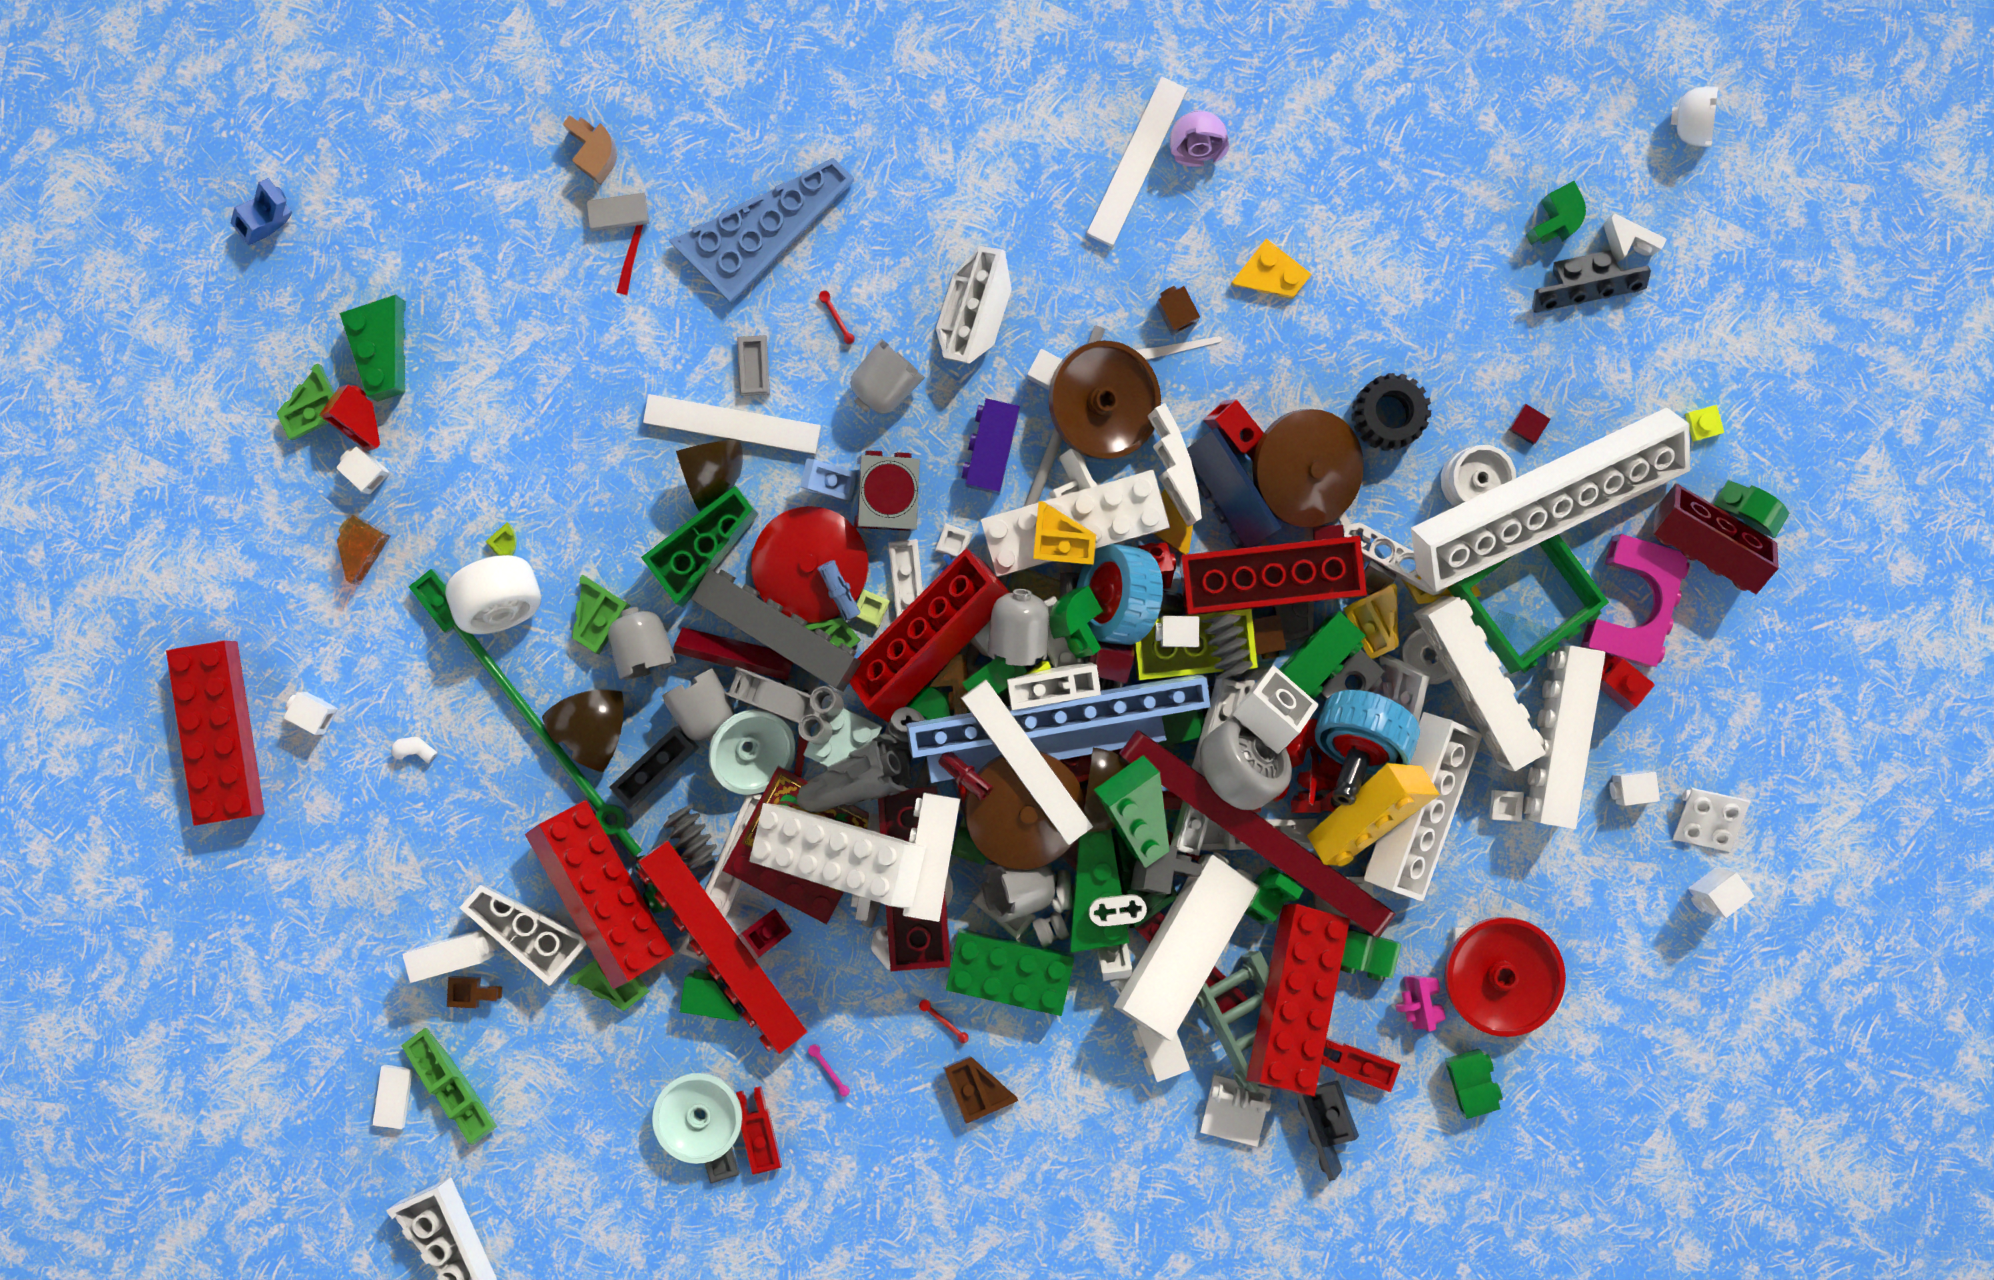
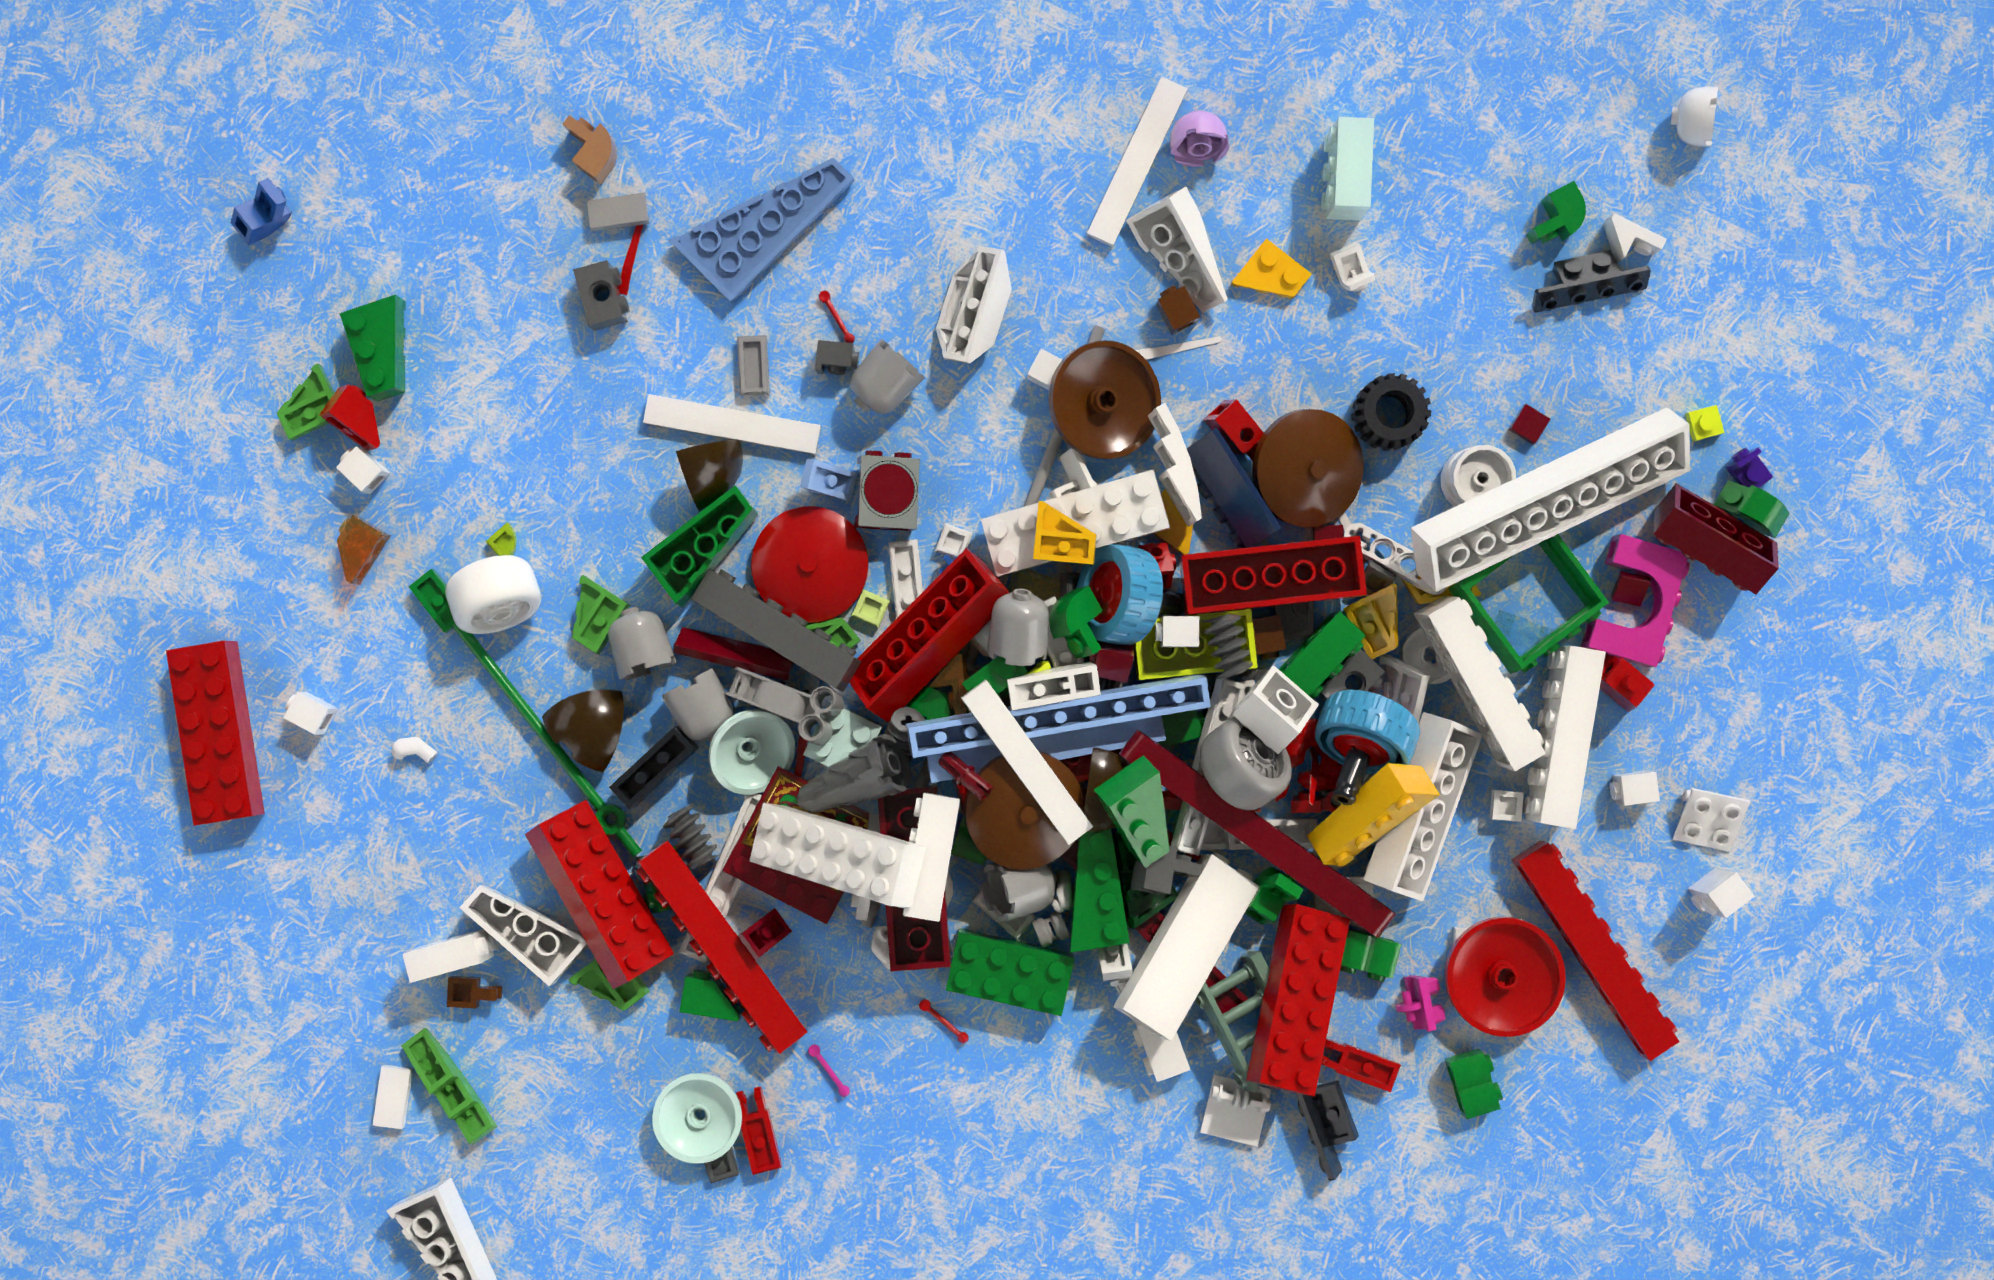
medium blue pin [817,560,861,621] -> none
reddish brown wing [943,1056,1018,1124] -> none
dark purple brick [961,398,1020,495] -> none
white beam [1089,894,1147,926] -> none
none -> dark grey brick [573,260,630,331]
none -> dark grey brick [815,340,859,375]
none -> white wedge [1126,187,1227,312]
none -> light aqua brick [1321,117,1374,221]
none -> white bracket [1330,242,1376,292]
none -> red brick [1511,840,1680,1061]
none -> dark red tile [1611,571,1651,607]
none -> dark purple bracket [1725,447,1773,488]

